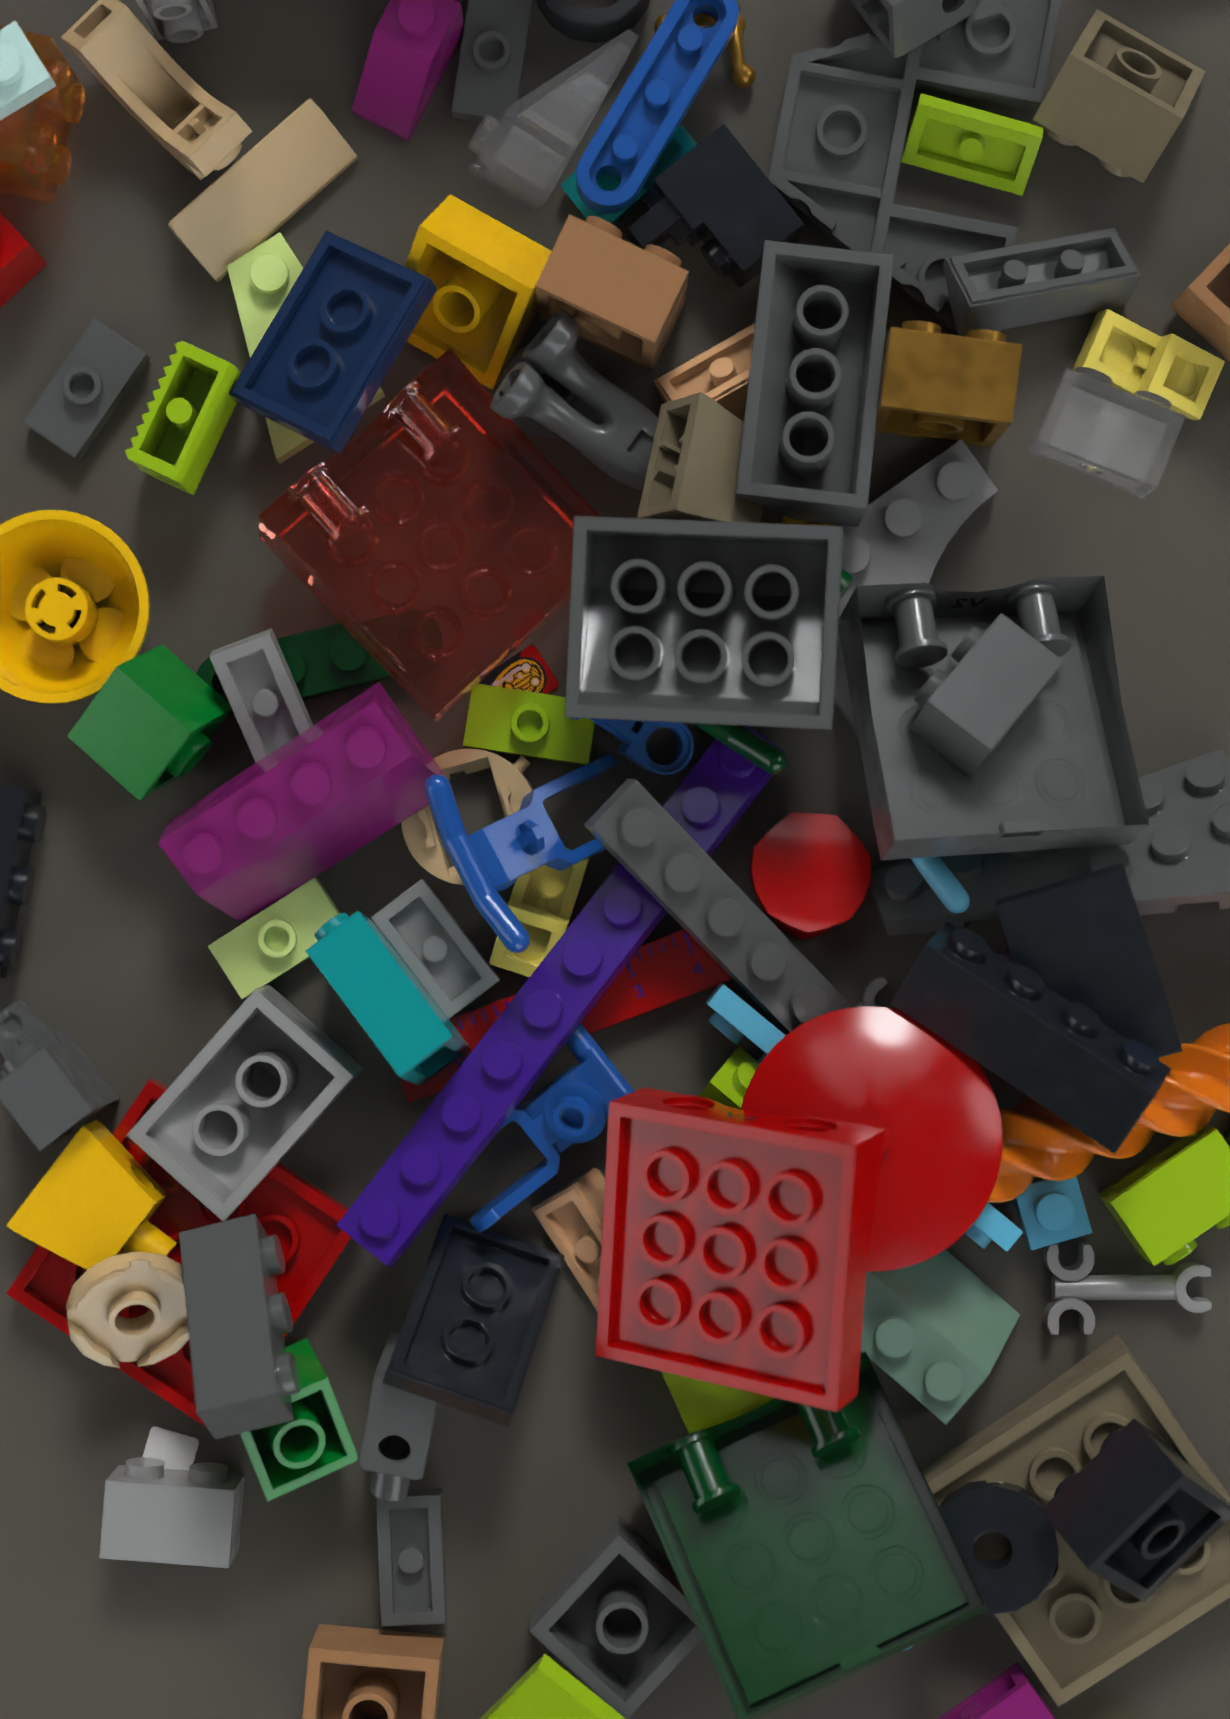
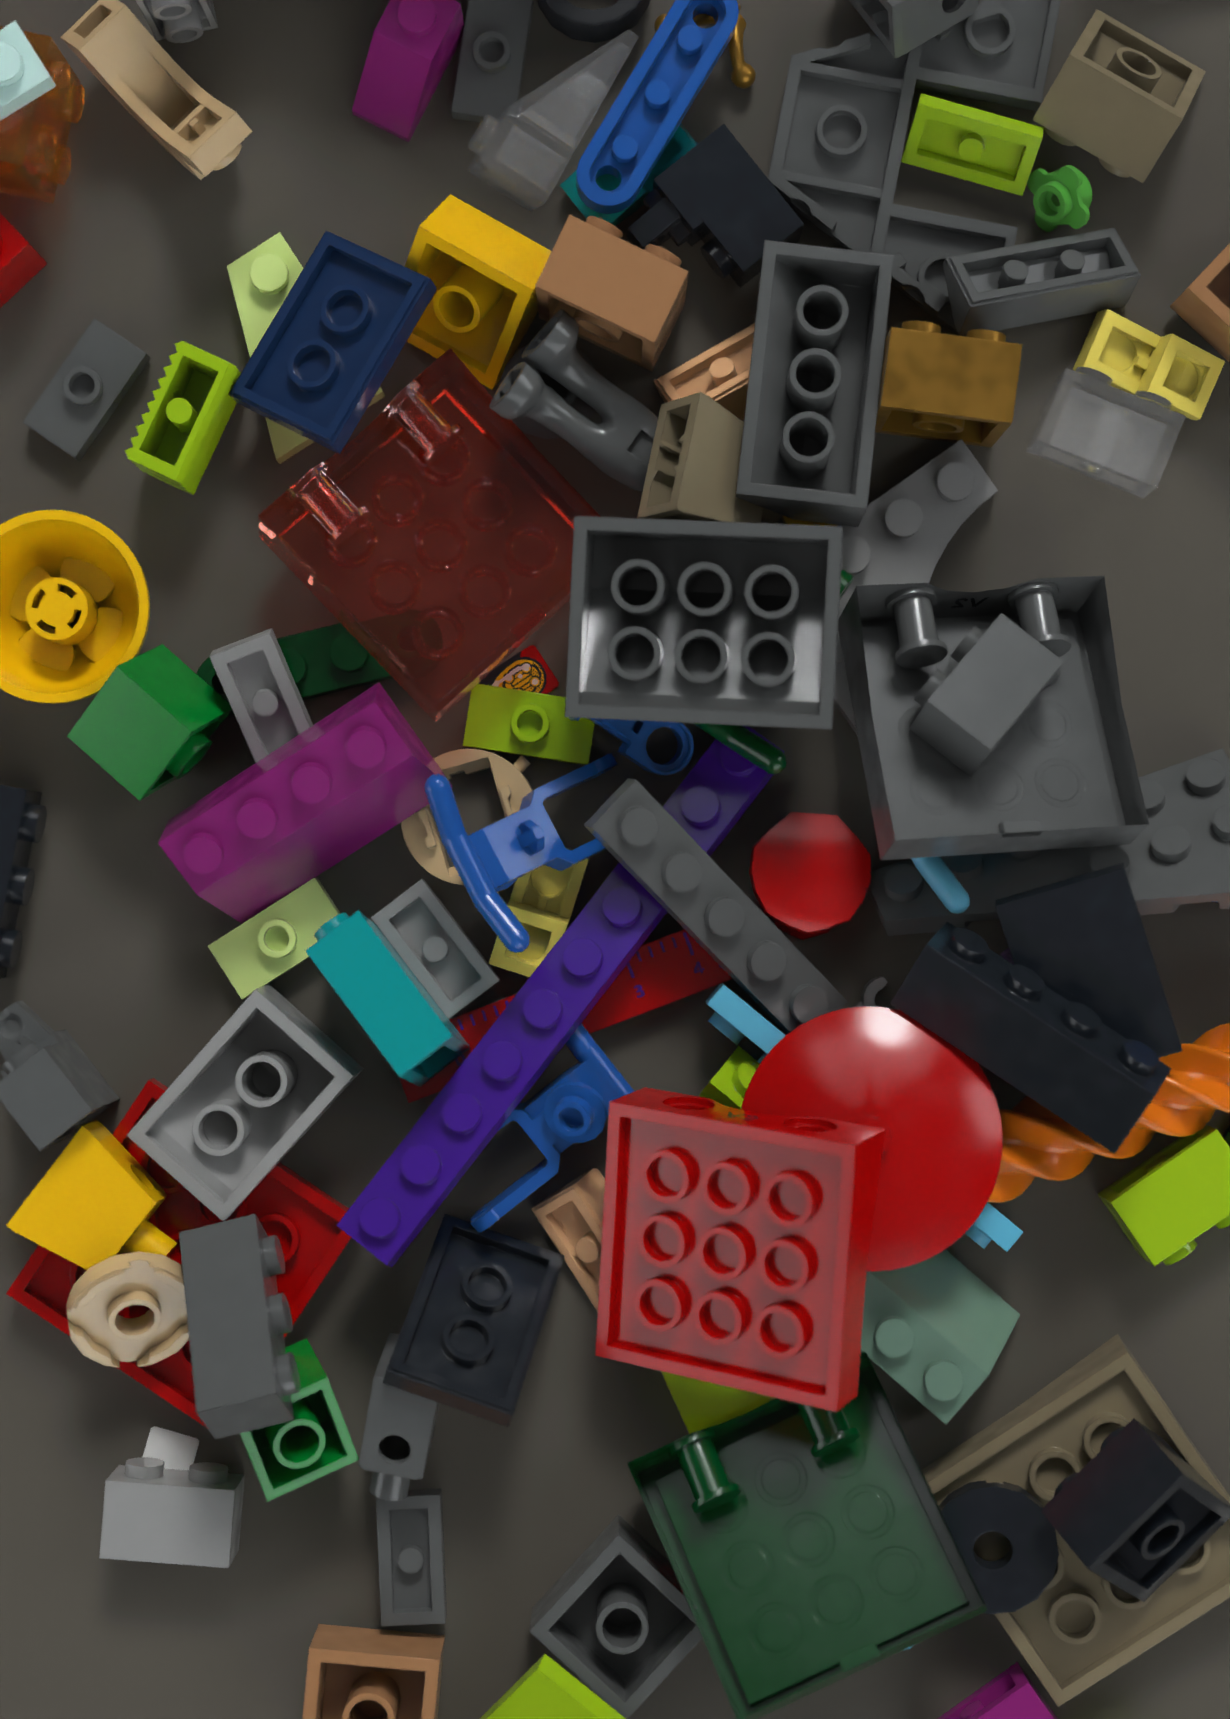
tan slope [168,98,358,283] -> none
medium azure plate [1013,1177,1093,1250] -> none
light grey bar [1042,1241,1212,1335] -> none
none -> bright green plate [1027,165,1092,232]

